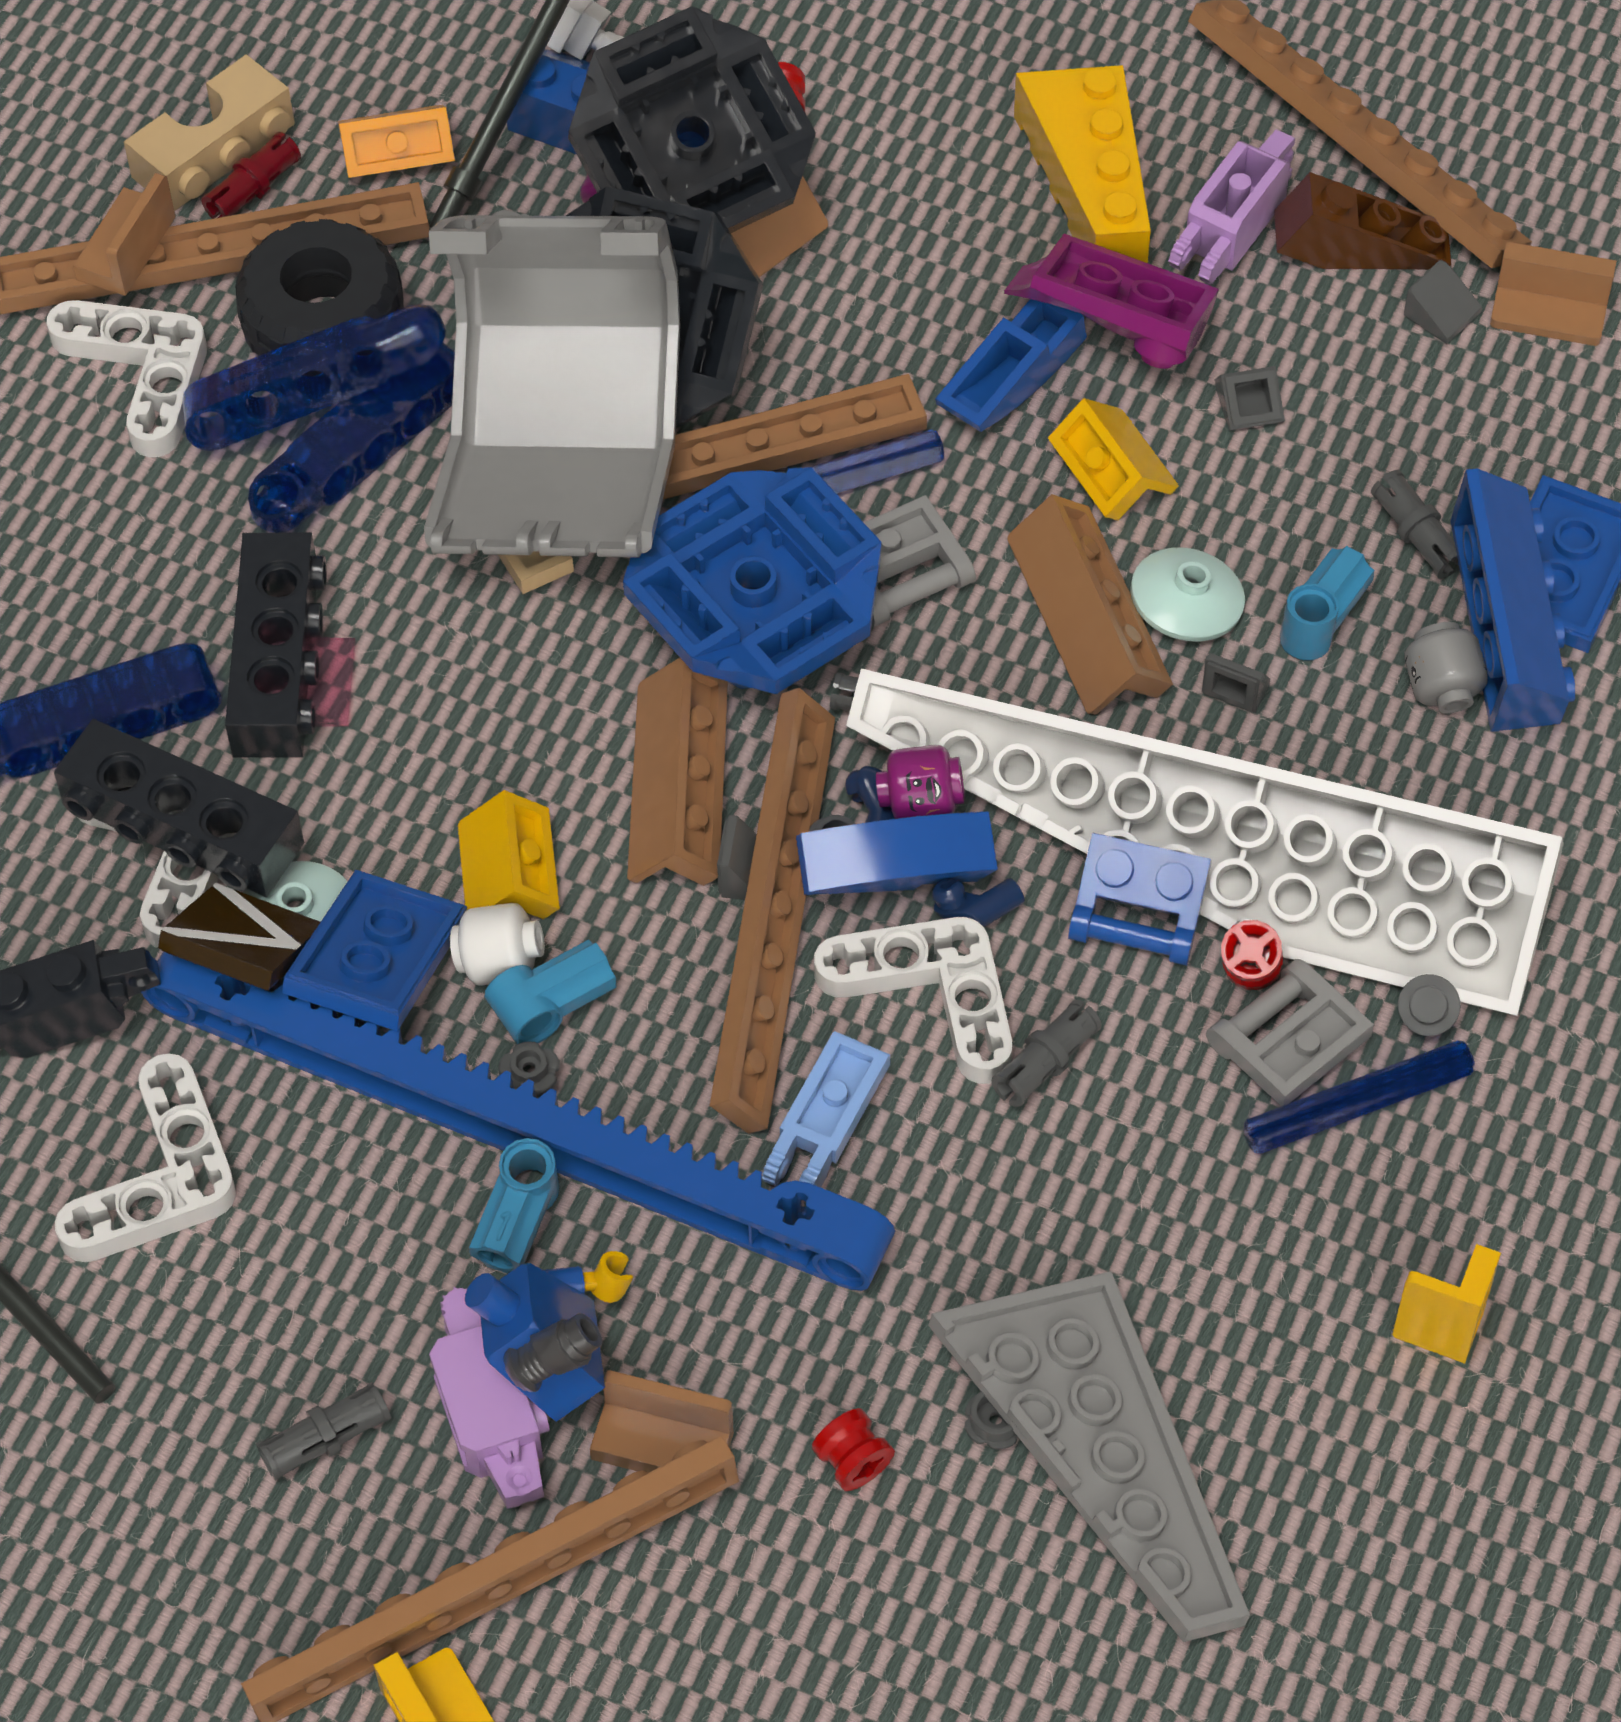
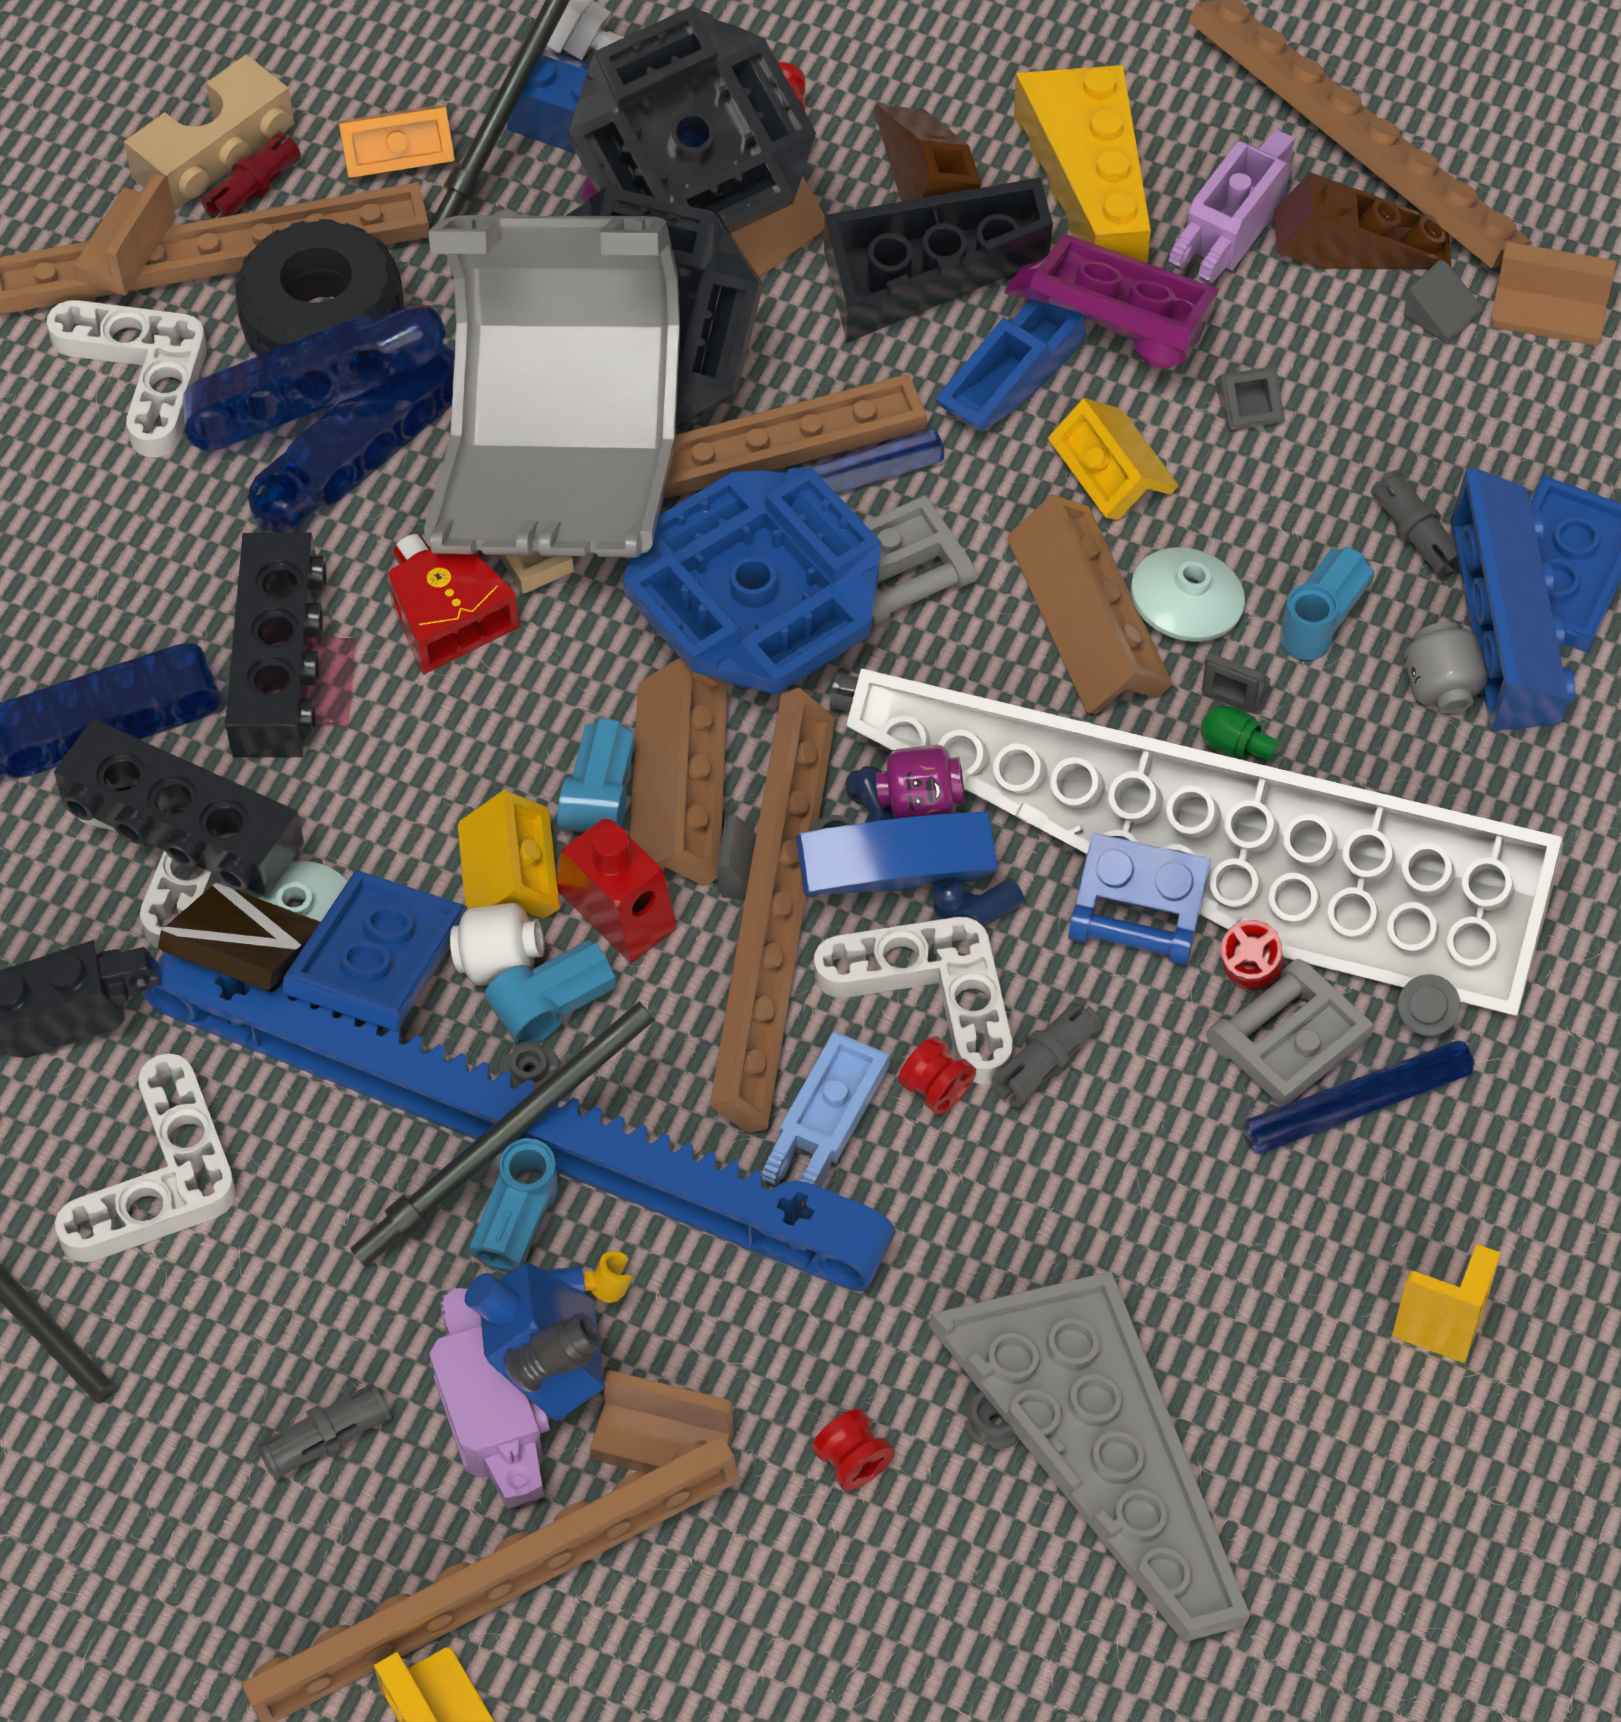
none -> pearl dark grey bar [350,1001,655,1267]
none -> red torso [387,534,520,675]
none -> dark azure piece [557,718,635,833]
none -> red torso [557,818,677,964]
none -> black wedge [824,177,1053,343]
none -> reddish brown slope [874,104,982,201]
none -> red wheel [898,1036,976,1115]
none -> green cylinder [1201,705,1282,763]

